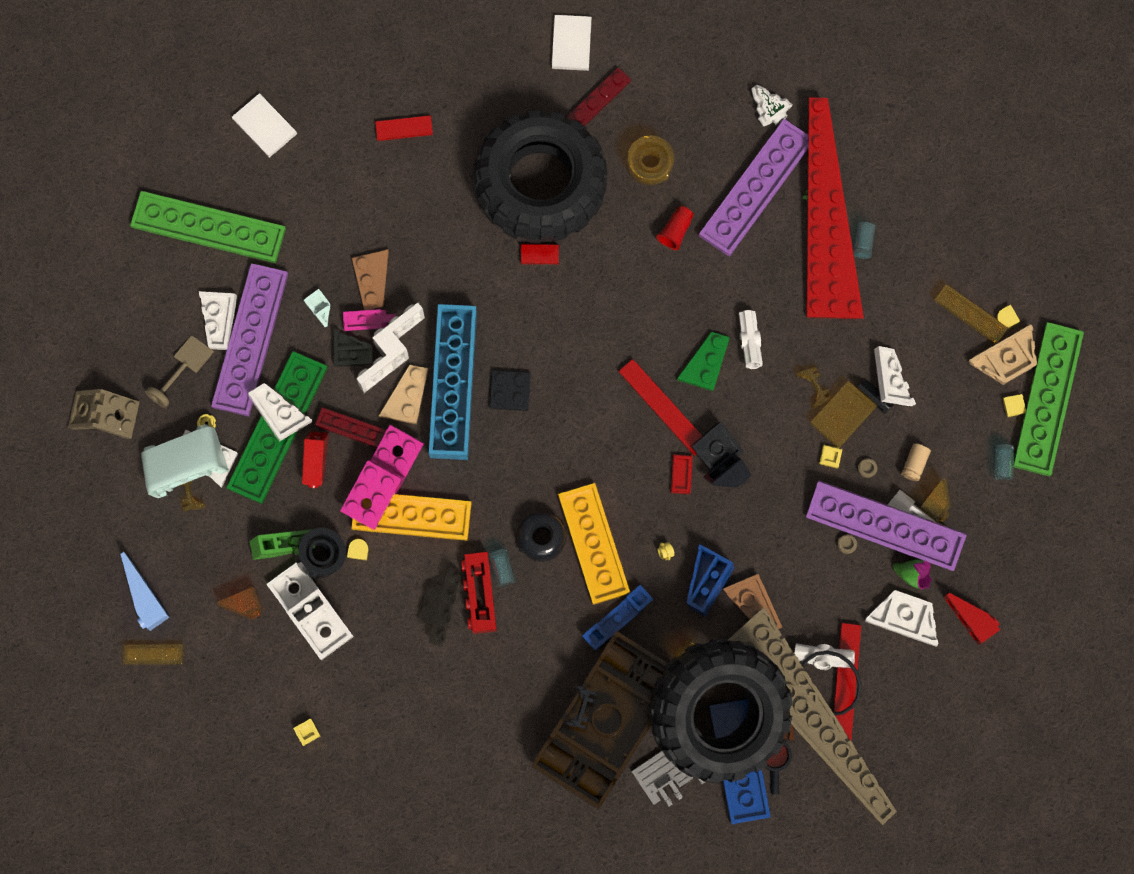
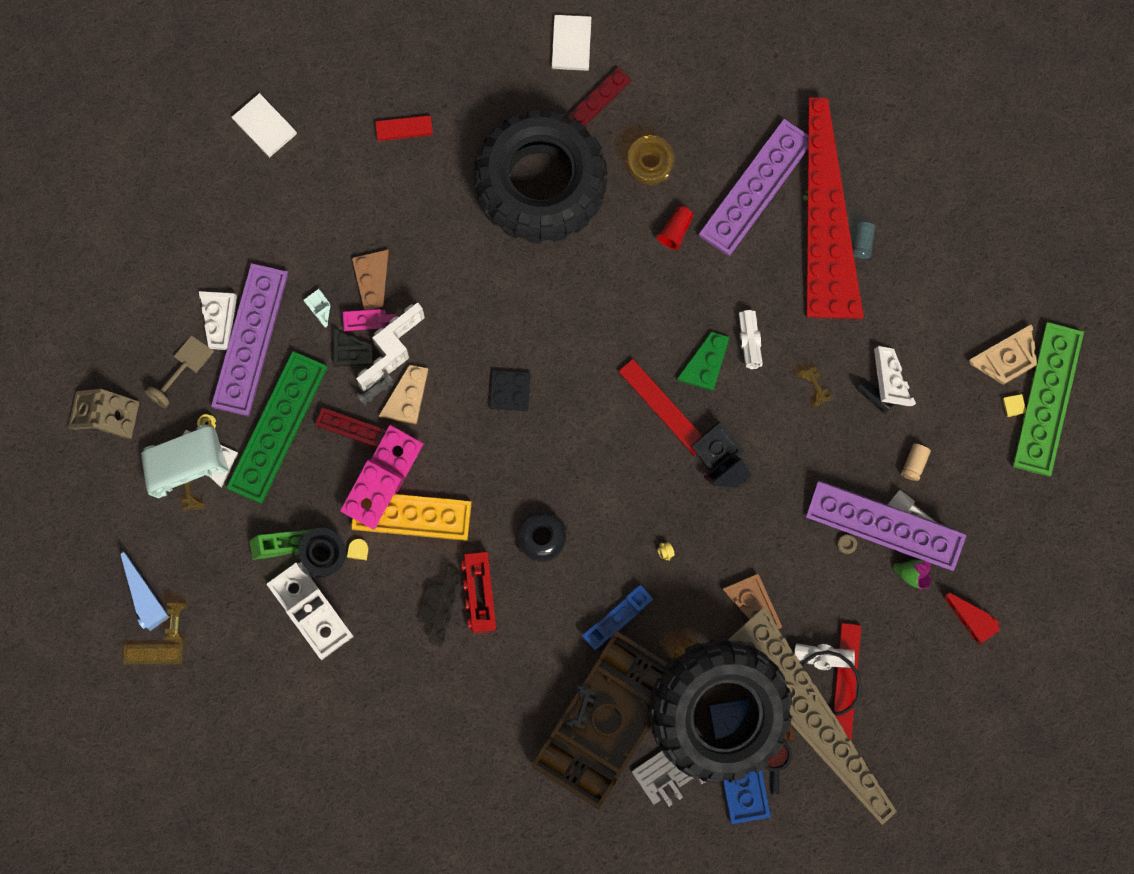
bright green plate [130,191,286,263] -> none
clear orange slope [217,587,264,619] -> none
white wing [248,383,312,442] -> none
light yellow plate [293,719,321,746] -> none
red slope [302,431,329,488] -> none
dark azure brick [429,304,477,460] -> none
clear light blue piece [488,549,516,587] -> none
red tile [521,244,559,265] -> none
yellow plate [558,483,630,605] -> none
red tile [671,454,693,494] -> none
blue wedge [687,544,734,617] -> none
white rock [751,85,793,127] -> none
clear yellow plate [810,381,877,448] -> none
light yellow tile [819,445,842,469] -> none
dark tan tile [858,459,878,478] -> none
white wing [865,590,938,647] -> none
clear yellow slope [919,477,951,523] -> none
clear yellow plate [934,284,1008,344] -> none
clear light blue piece [994,444,1014,480] -> none
light yellow tile [996,305,1020,328] -> none
none -> clear yellow piece [164,603,188,643]
none -> dark grey piece [355,372,394,406]

